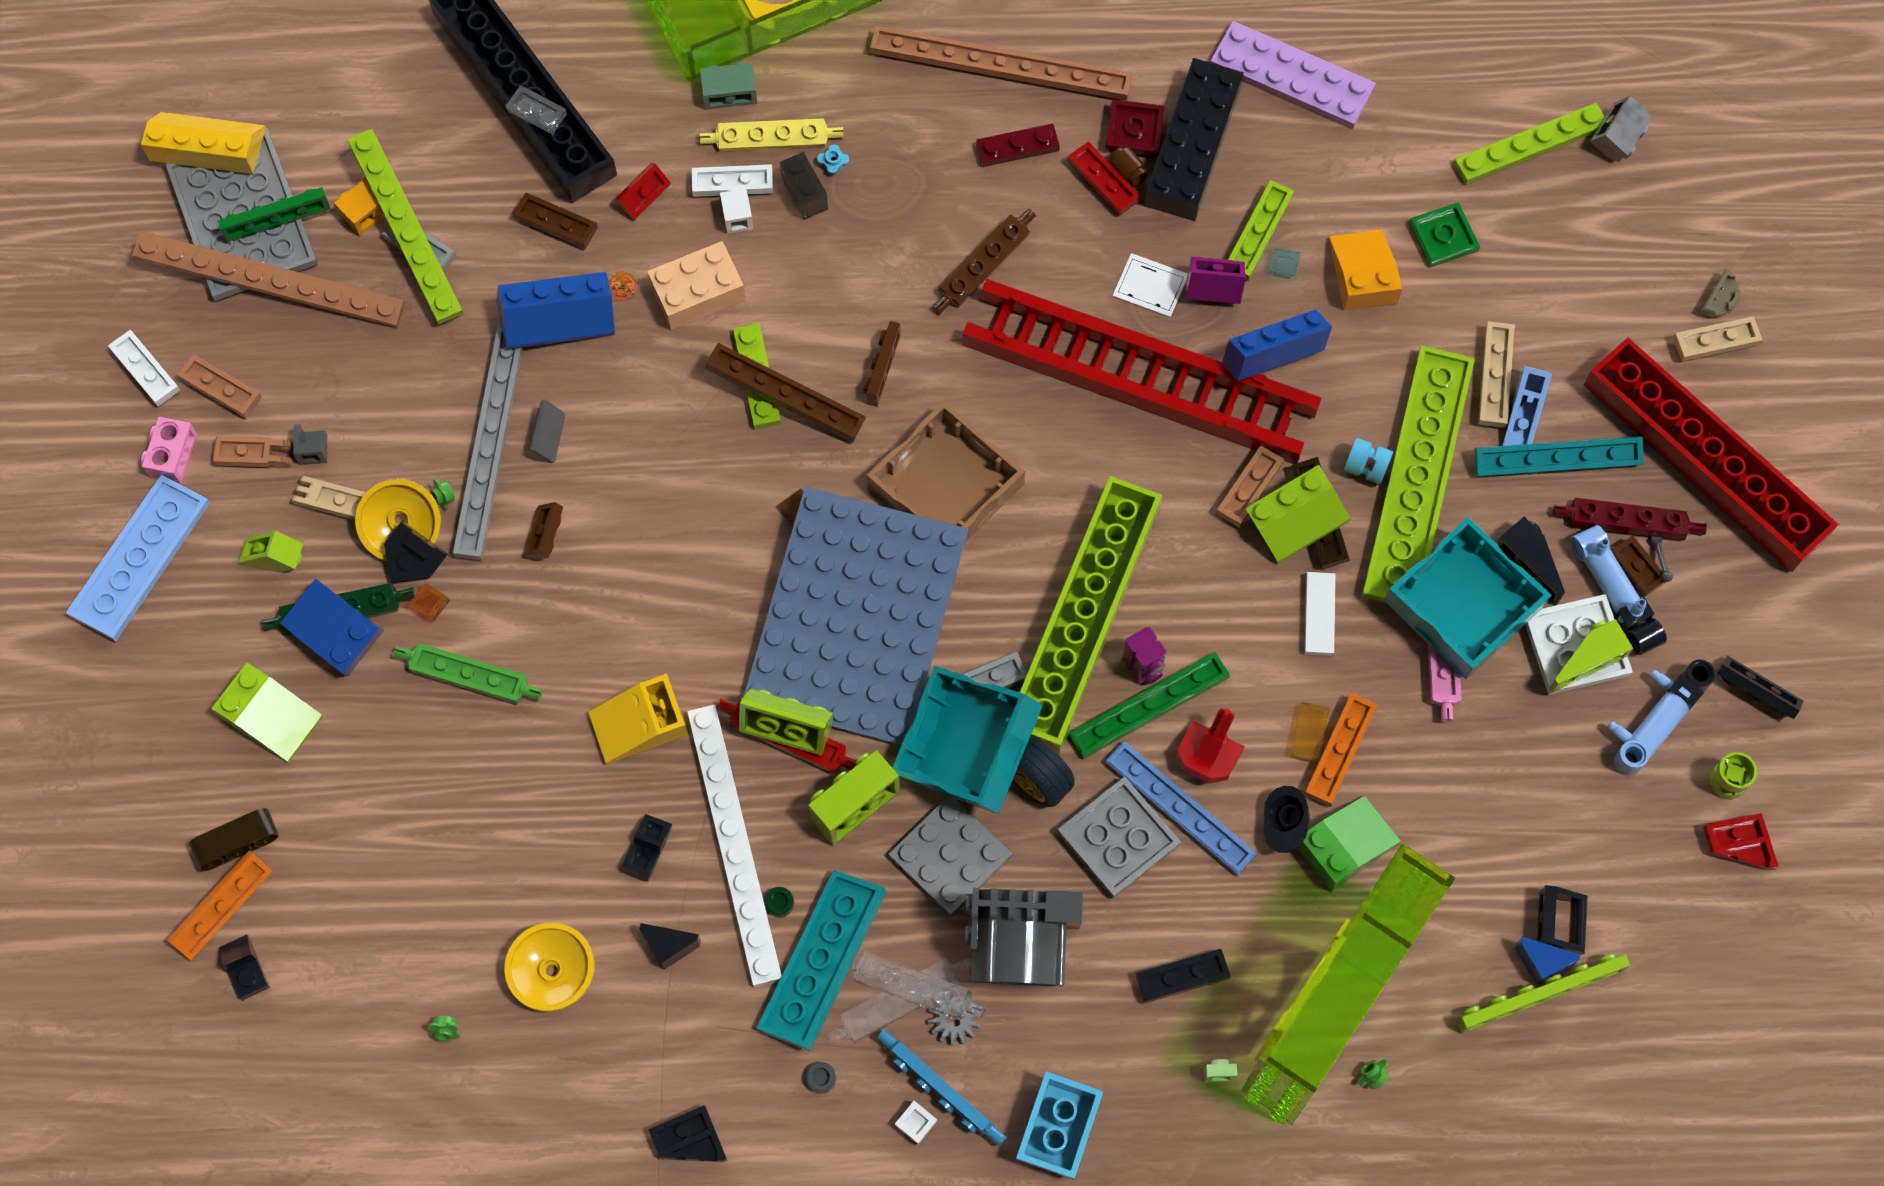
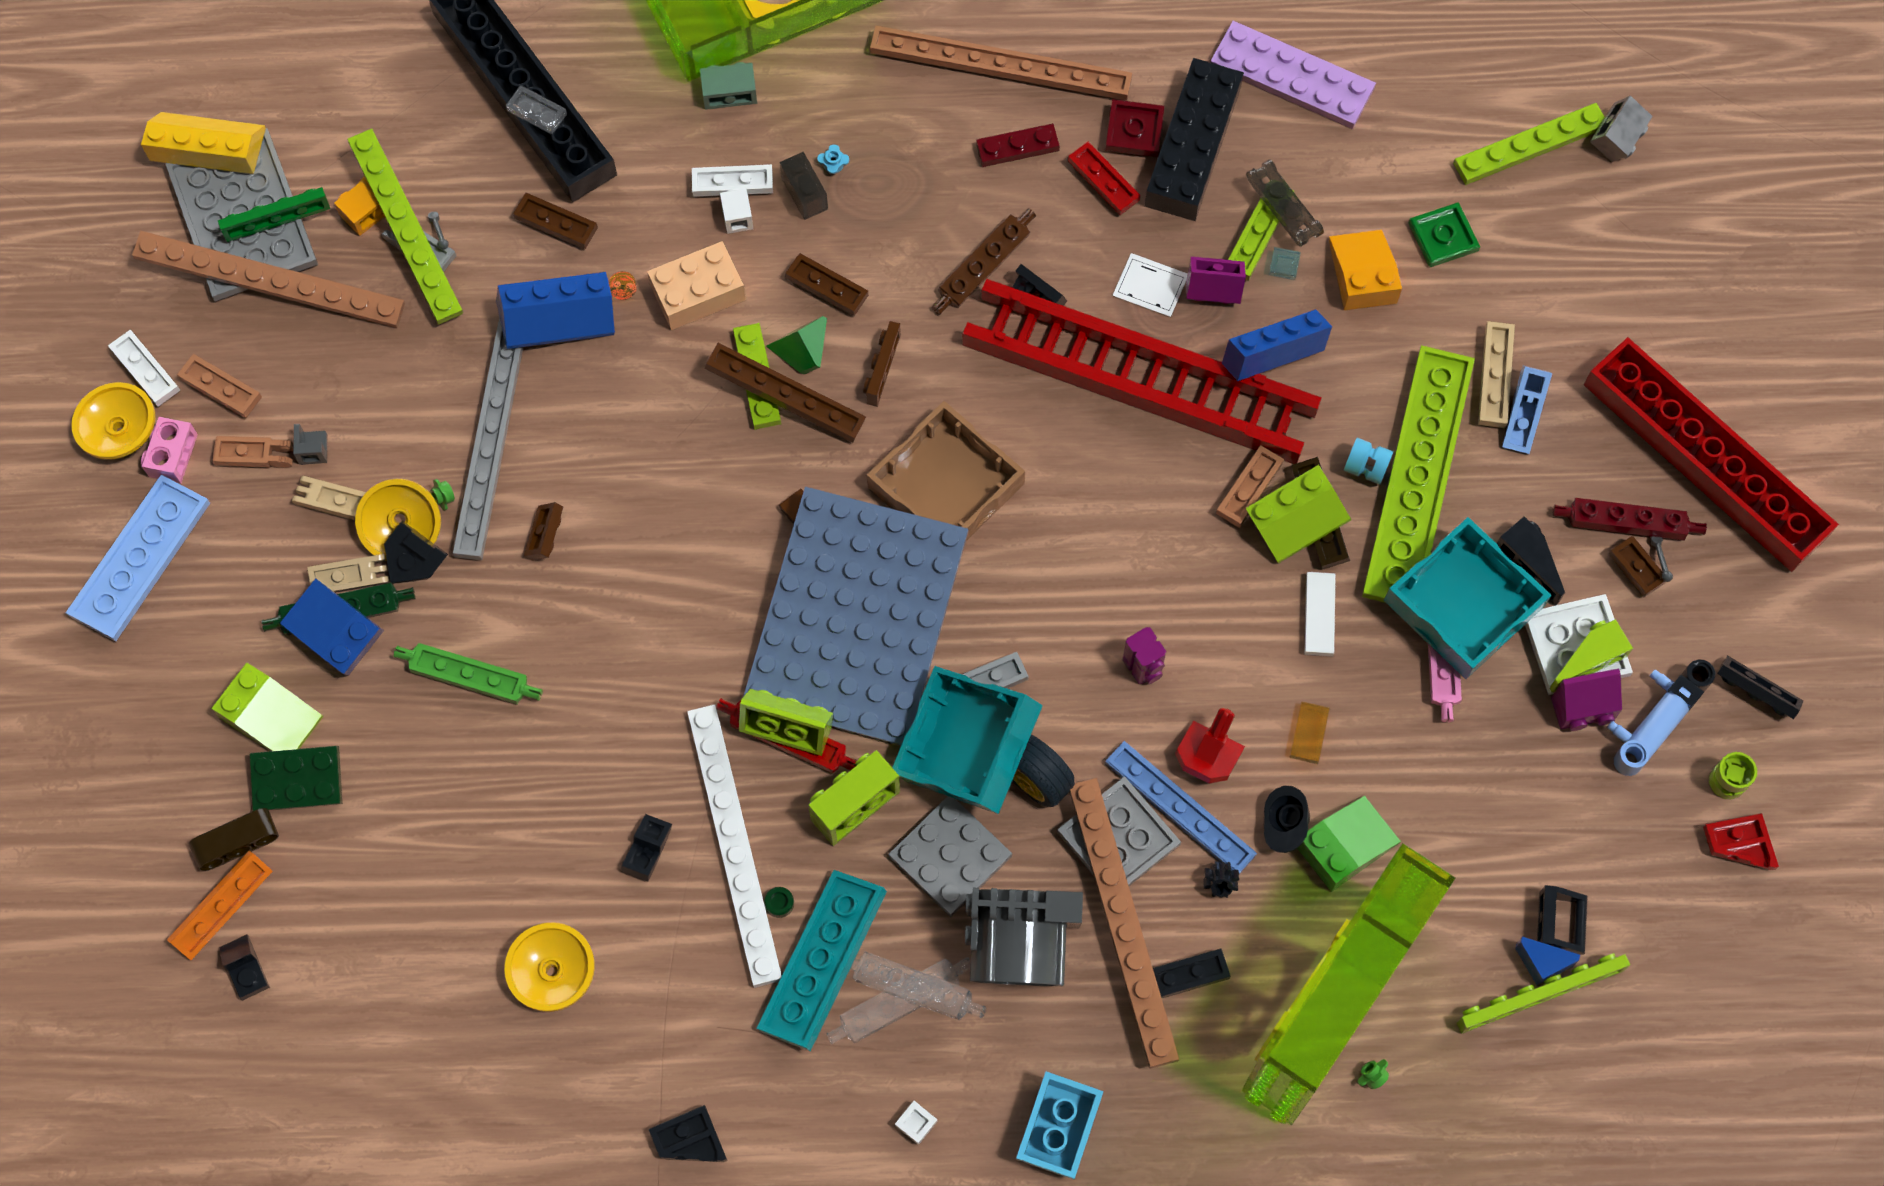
lime slope [238,530,303,573] -> none
clear orange plate [408,582,450,623] -> none
bright green plate [428,1016,460,1042] -> none
dark grey slope [530,400,565,463] -> none
yellow slope [588,674,688,765] -> none
red plate [615,163,671,219] -> none
black slope [639,923,701,970] -> none
light yellow plate [700,119,843,152] -> none
dark grey tile [806,1062,836,1094] -> none
dark azure plate [877,1029,1007,1147] -> none
light grey gear [928,992,982,1046] -> none
lime brick [1020,476,1162,755] -> none
green tile [1068,652,1230,760] -> none
reddish brown brick [1110,147,1148,187] -> none
plate [1204,1059,1237,1082] -> none
orange plate [1304,692,1378,807] -> none
teal plate [1474,436,1644,476] -> none
light blue piece [1570,525,1667,655] -> none
tan plate [1673,316,1762,362] -> none
dark tan plate [1700,268,1741,317] -> none
none -> yellow dish [72,382,155,459]
none -> dark green plate [250,746,343,811]
none -> tan hinge [307,554,389,592]
none -> dark grey hinge [428,212,449,250]
none -> green slope [766,316,827,374]
none -> reddish brown plate [785,253,869,316]
none -> black hinge [1012,264,1067,306]
none -> nougat plate [1069,778,1179,1069]
none -> black gear [1203,861,1240,898]
none -> clear smoke plate [1246,160,1324,247]
none -> magenta slope [1551,668,1622,731]

